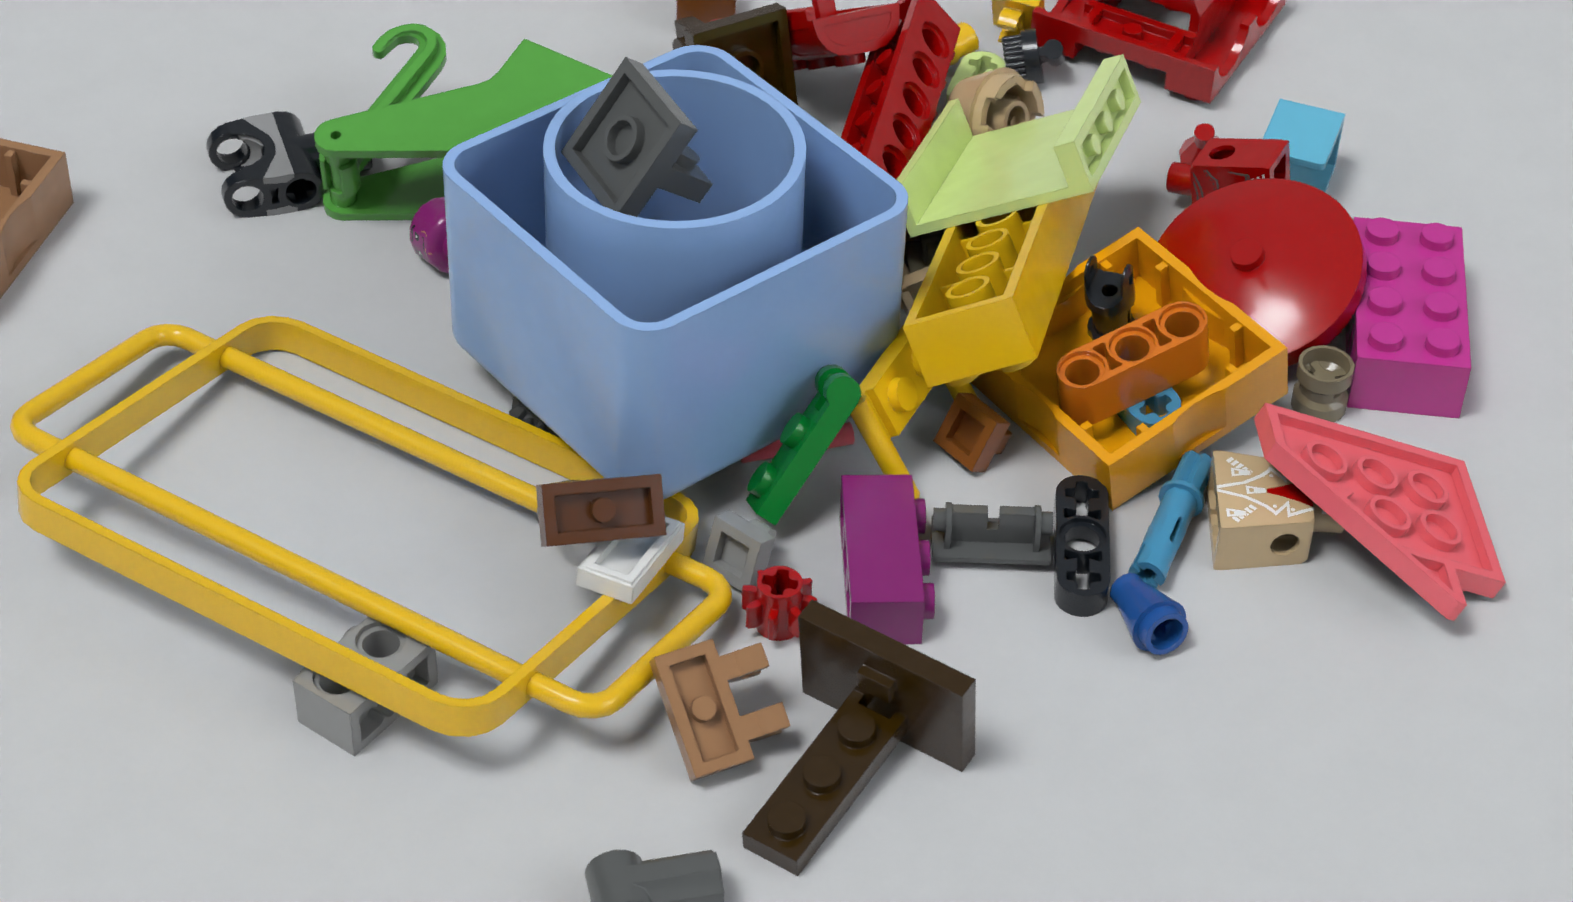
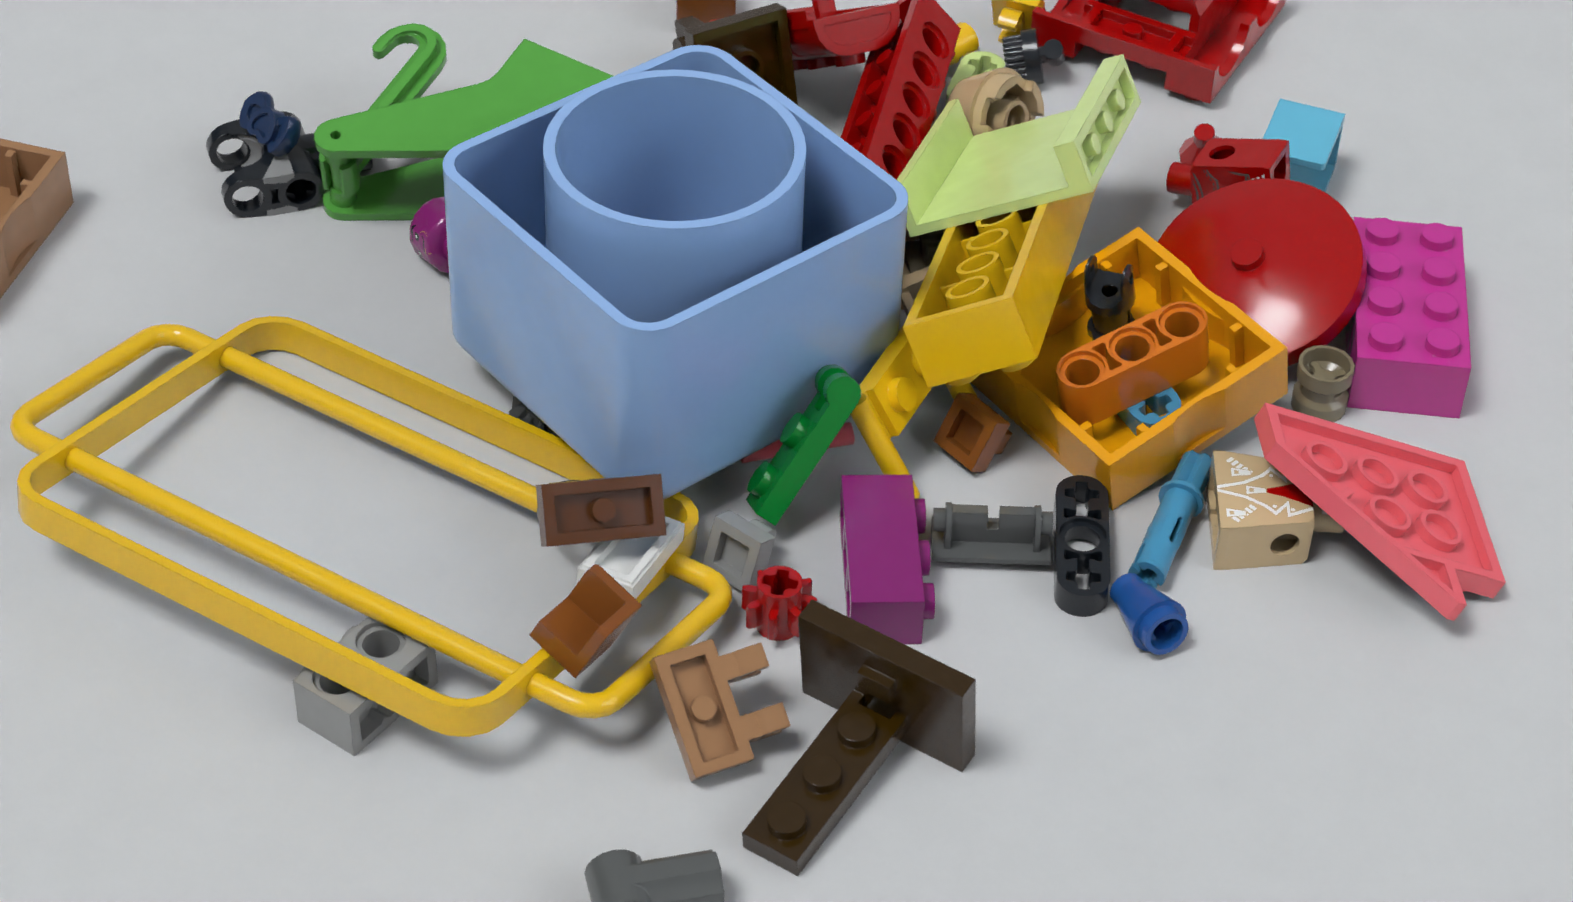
dark grey bracket [561,57,713,217] -> none
none -> dark blue piece [239,91,301,156]
none -> dark orange panel [529,564,642,678]

